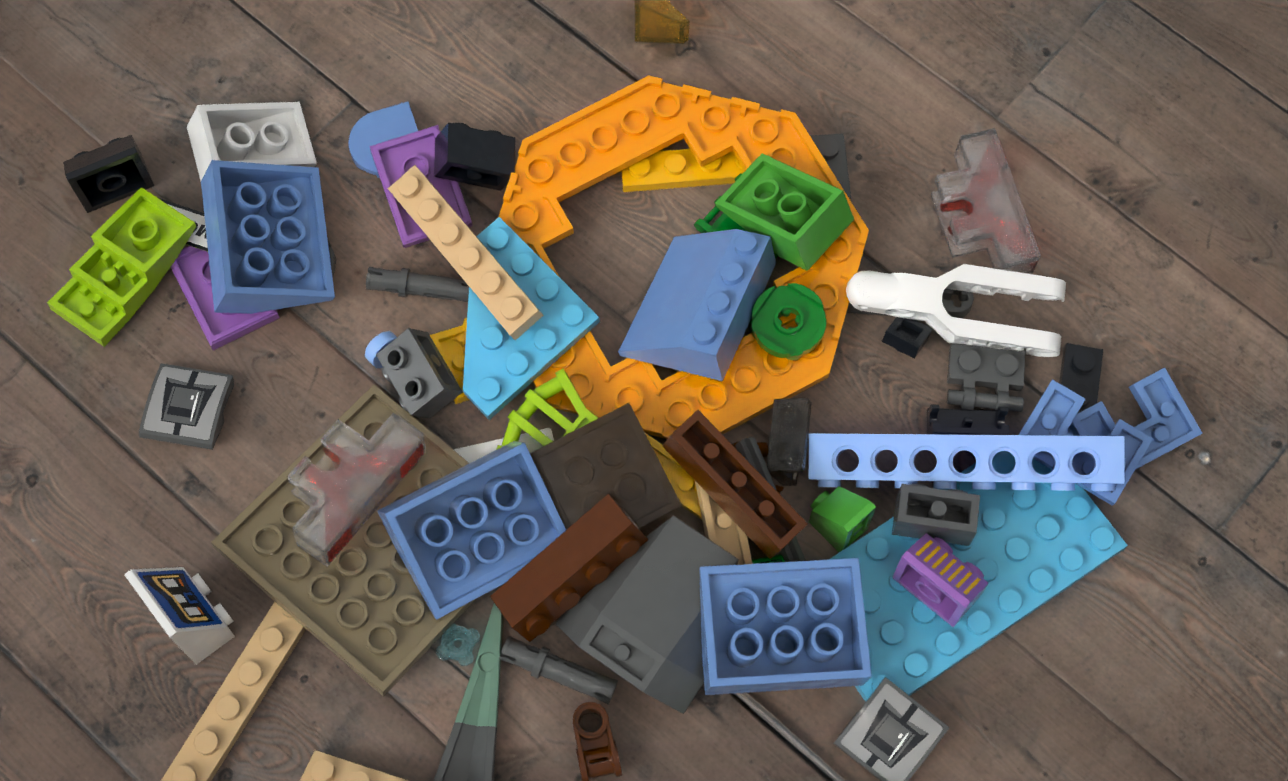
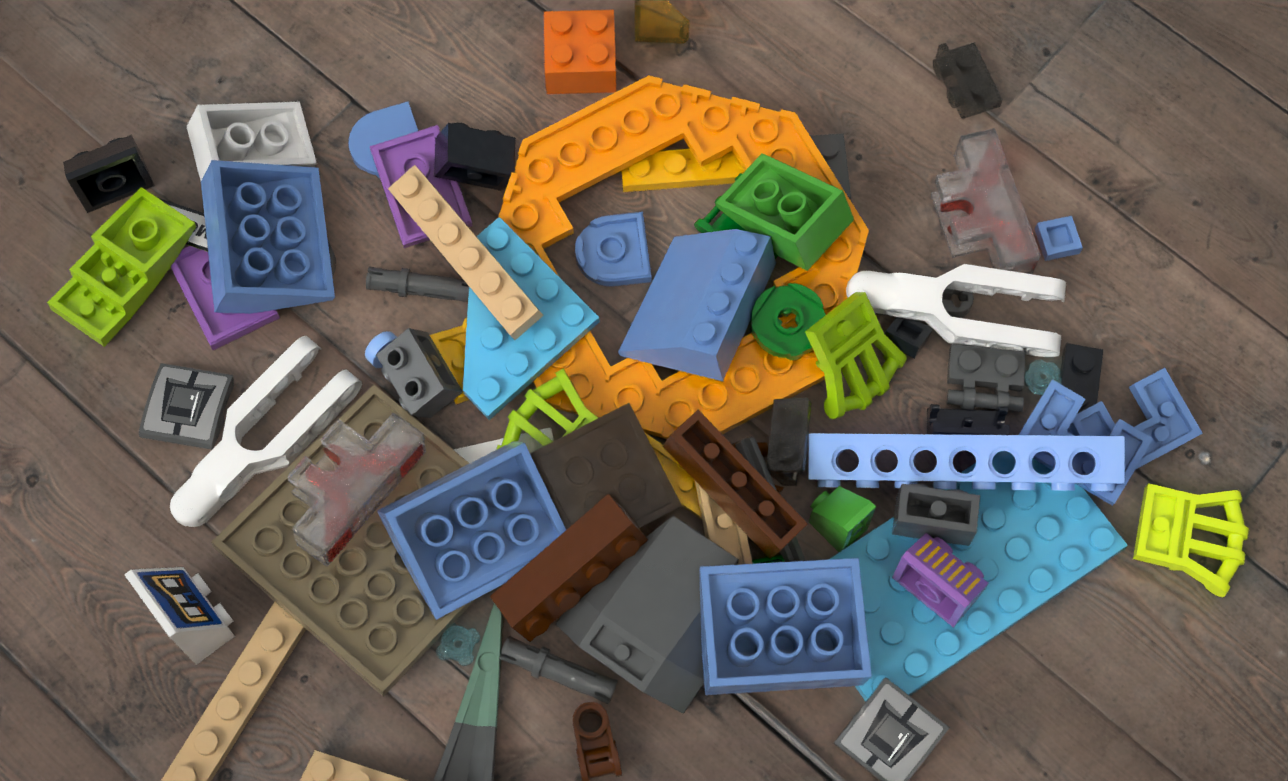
none -> white piece [170,336,362,527]
none -> orange brick [544,10,616,94]
none -> medium blue tile [575,212,652,286]
none -> lime plate [805,292,907,419]
none -> clear smoke bracket [933,42,1003,119]
none -> clear light blue plate [1025,360,1062,395]
none -> medium blue plate [1034,216,1083,261]
none -> neon yellow plate [1133,483,1249,597]

